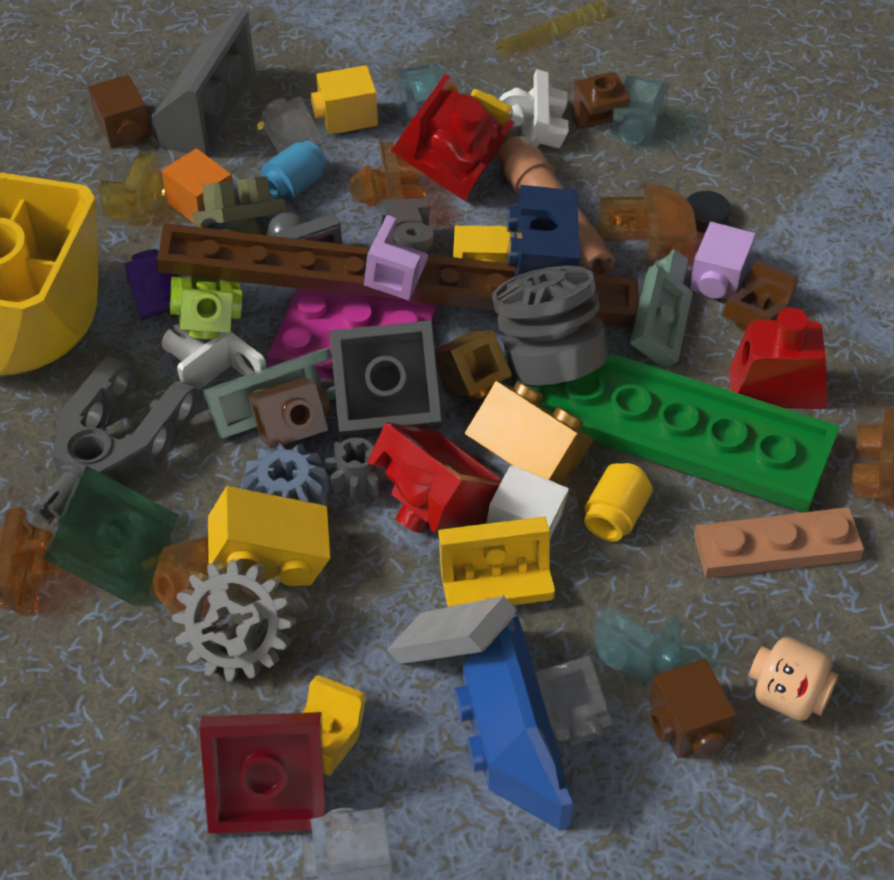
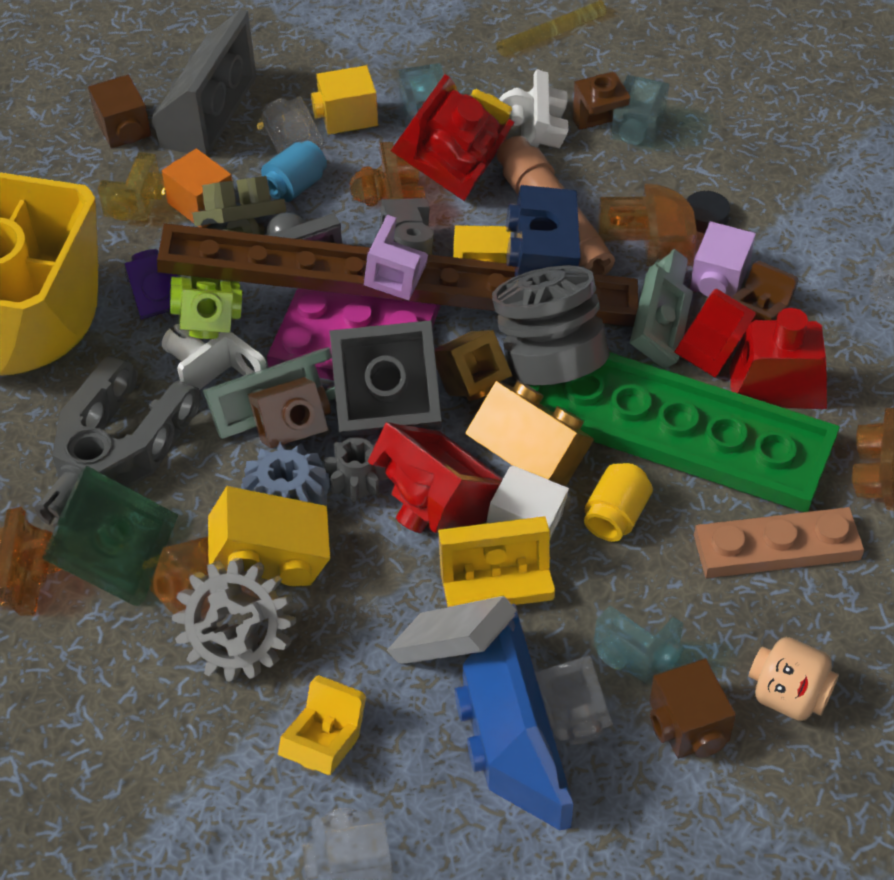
dark red plate [199,712,327,834] -> none
none -> red panel [674,289,756,378]

